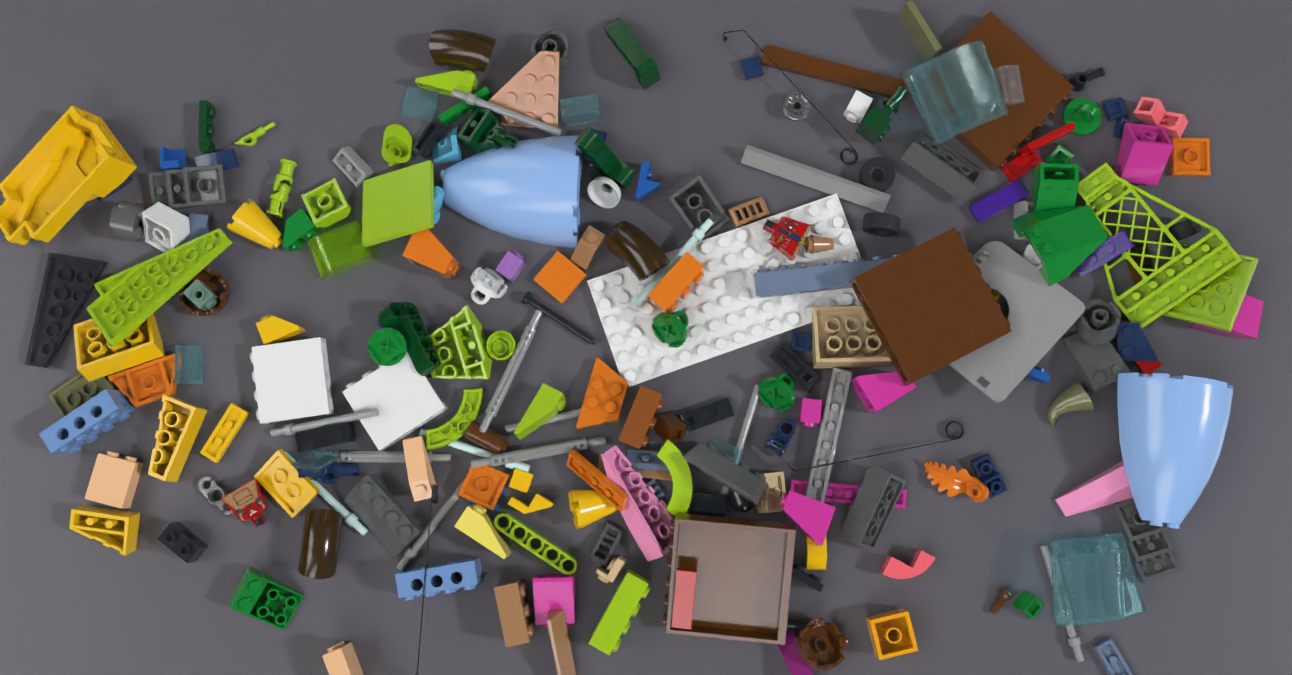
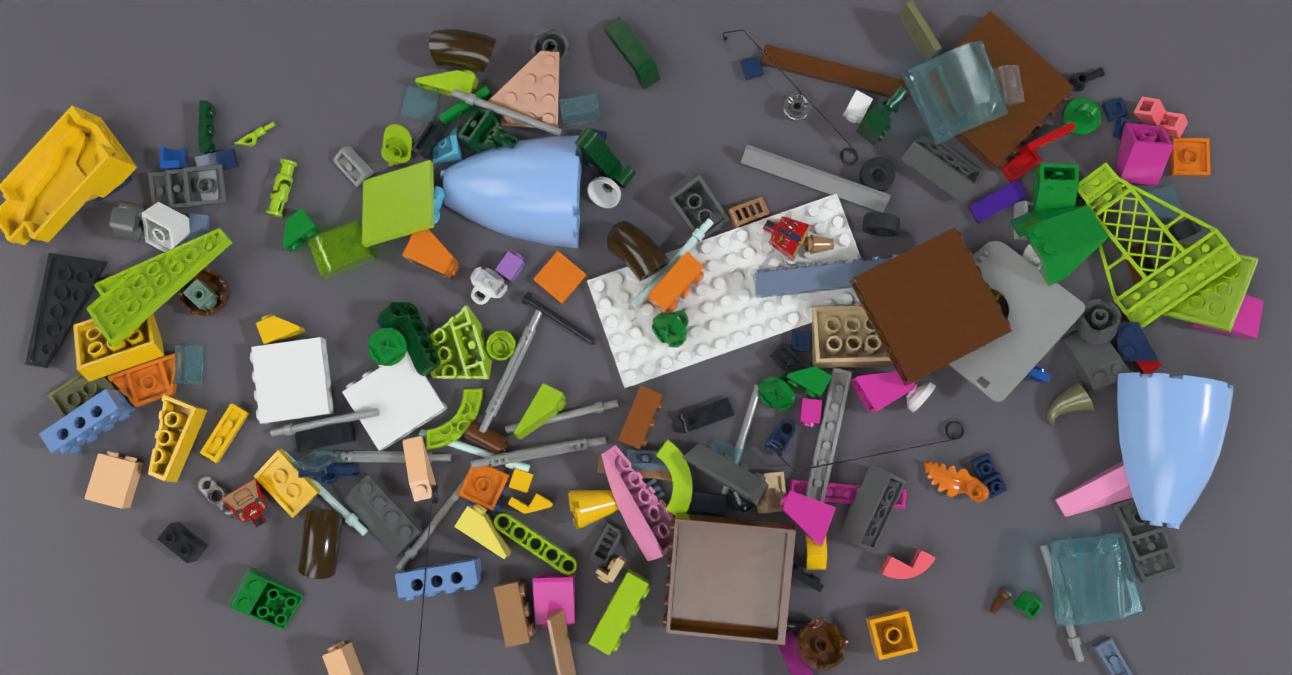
yellow wedge [69,504,140,556] -> none
yellow cone [227,199,283,249] -> none
lime slope [301,178,351,228] -> none
orange tile [567,449,629,512] -> none
medium nougat slope [570,225,606,270] -> none
orange wing [576,358,629,430] -> none
blue slope [635,160,661,202] -> none
reddish brown panel [654,413,687,443] -> none
tile [671,568,697,629] -> none
green slope [1047,143,1075,164] -> none
dark purple tile [1076,230,1134,278] -> none
none -> green slope [784,366,832,398]
none -> white piece [906,382,936,413]
none -> clear light blue piece [1142,184,1182,223]

